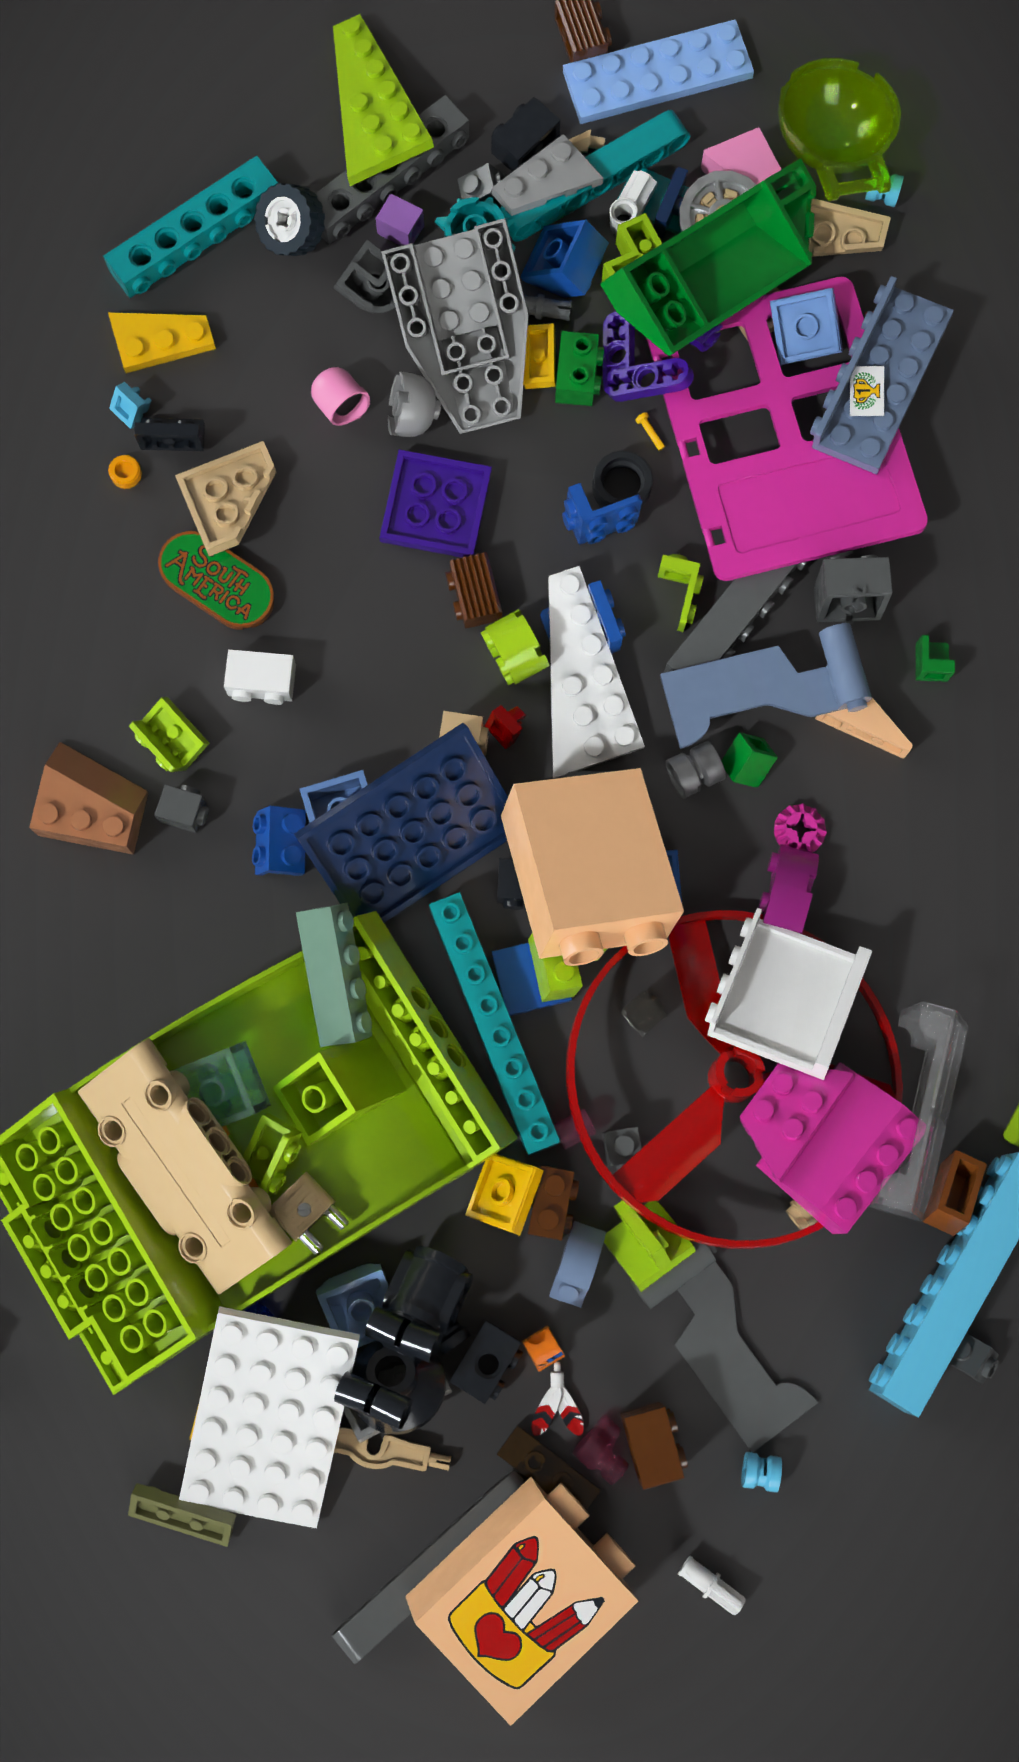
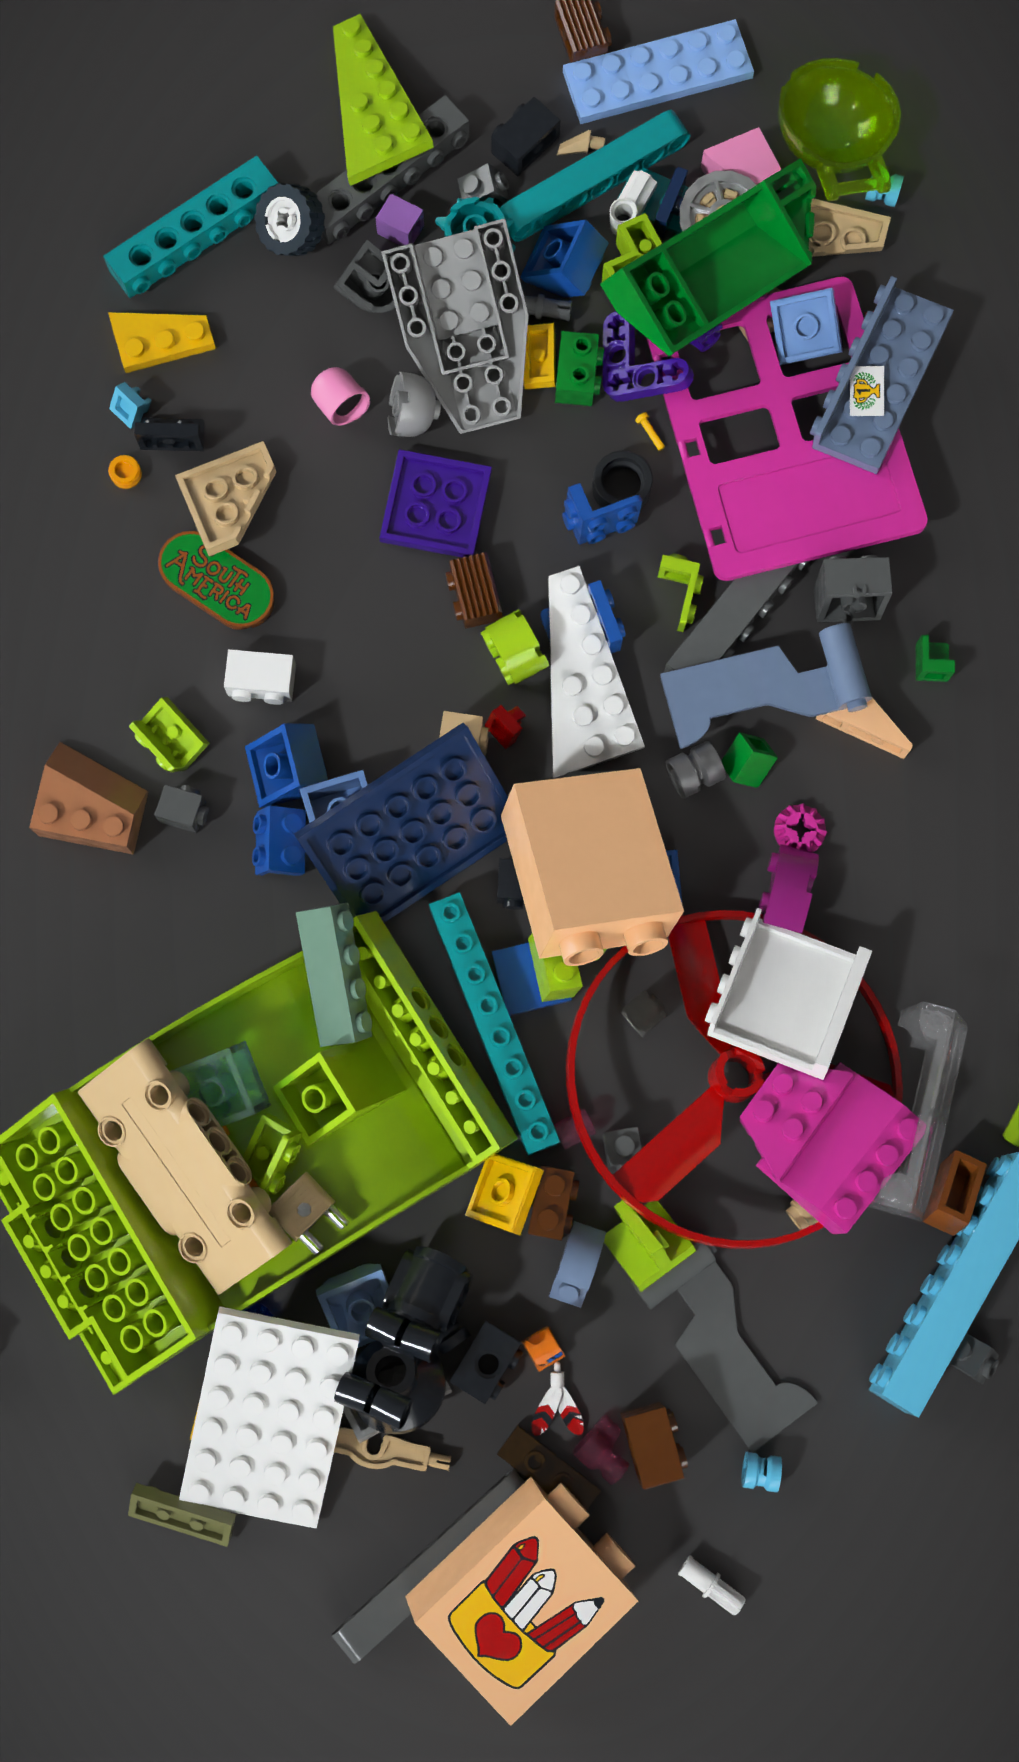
light grey wing [492,134,603,216] -> none
none -> blue slope [245,723,328,808]

